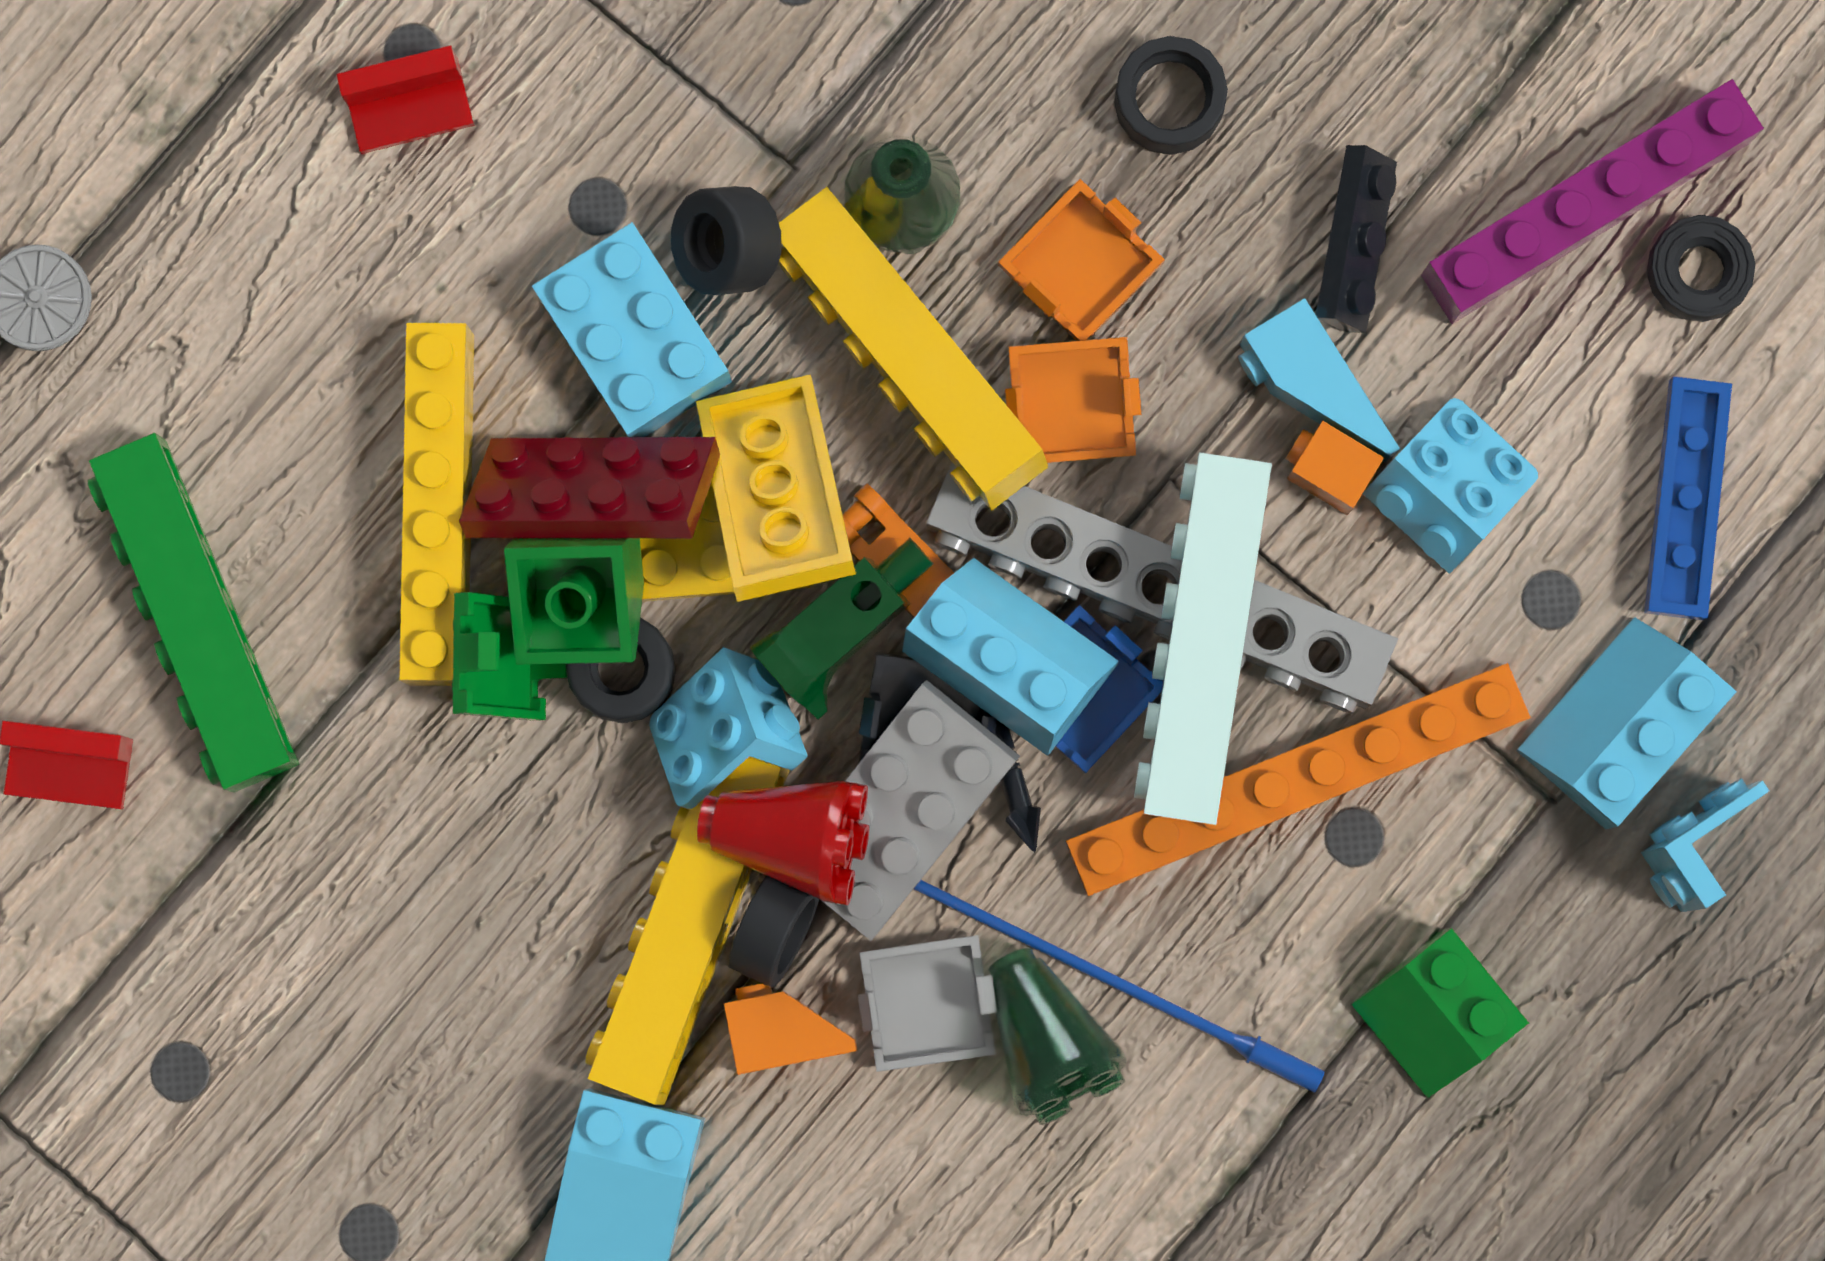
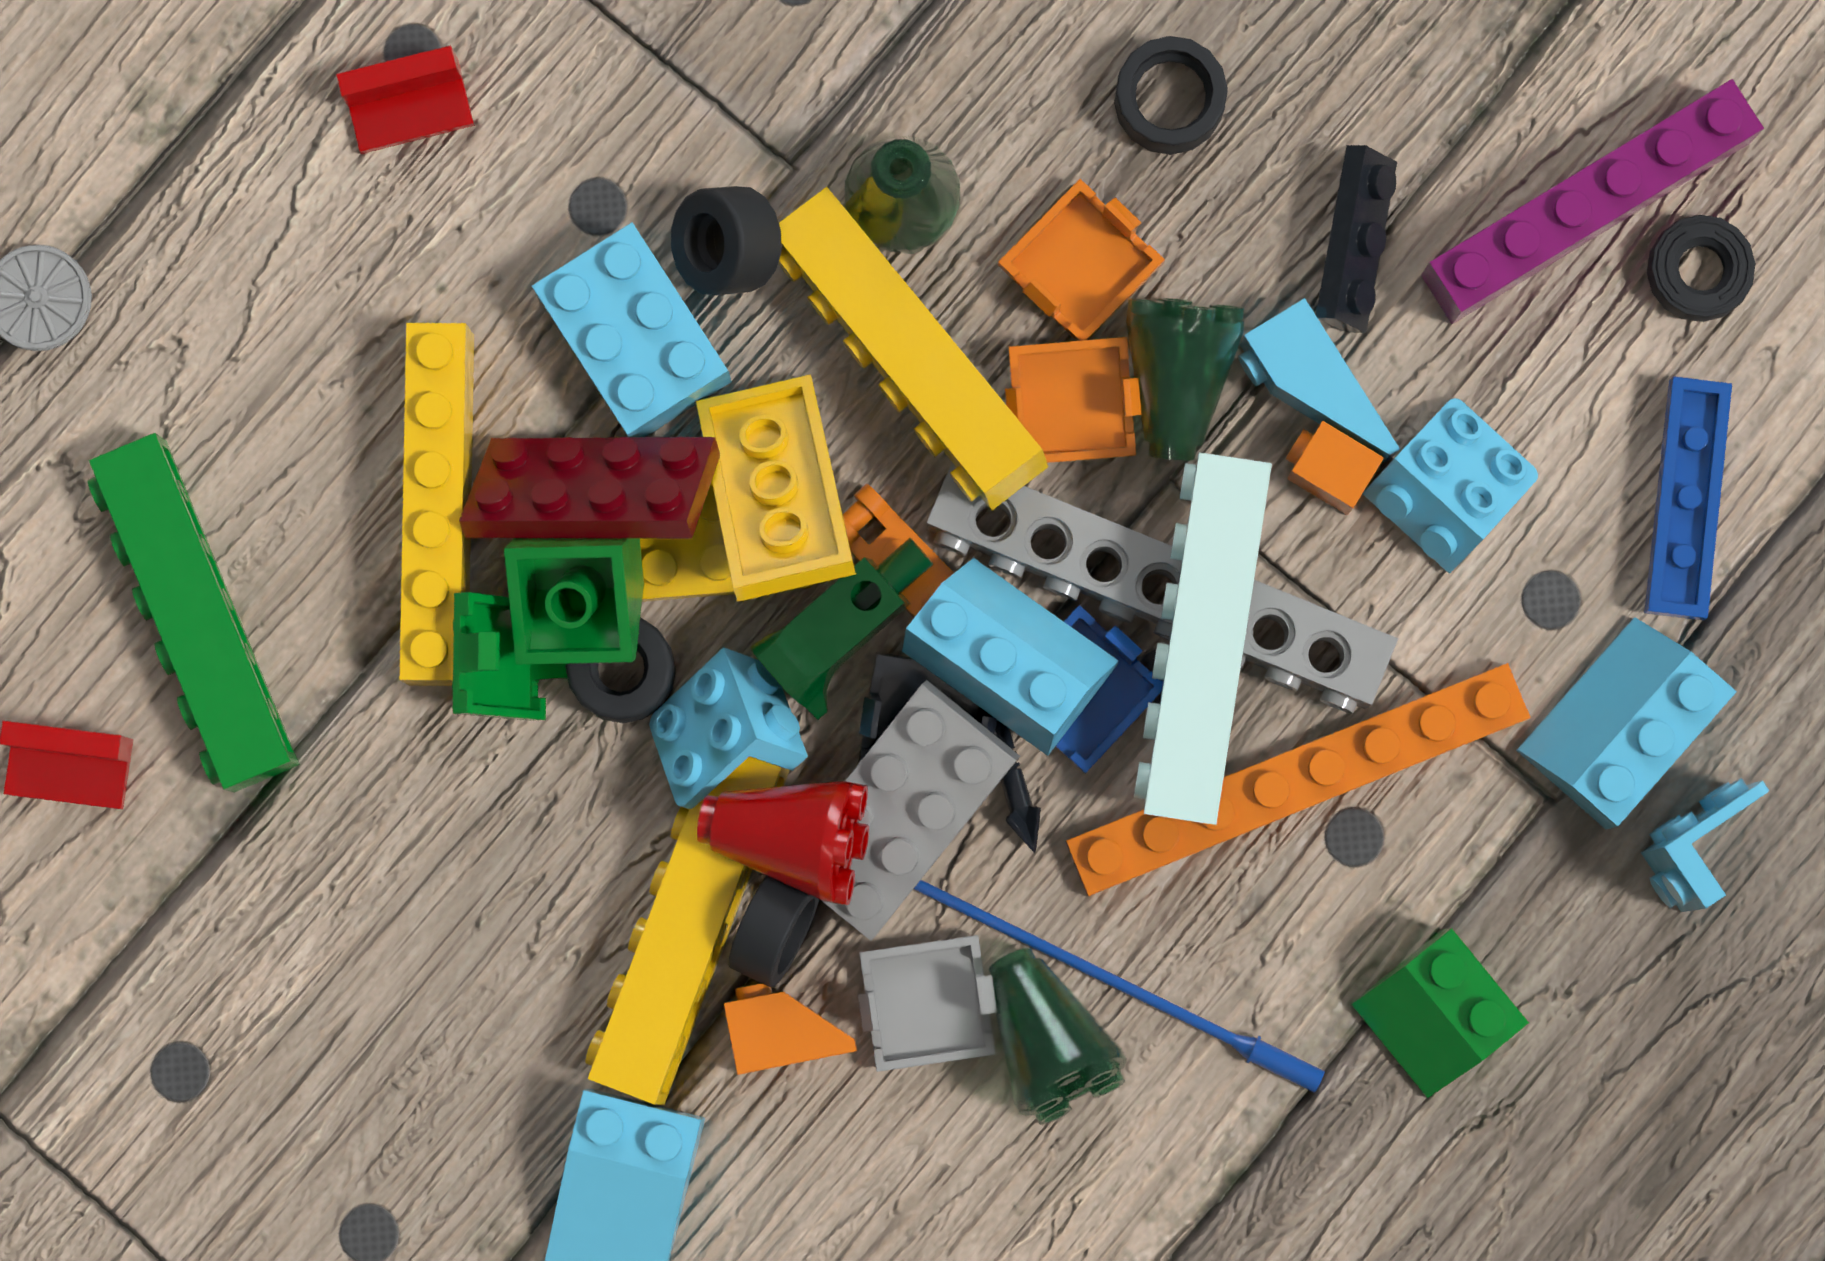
none -> clear green cone [1125,298,1244,461]

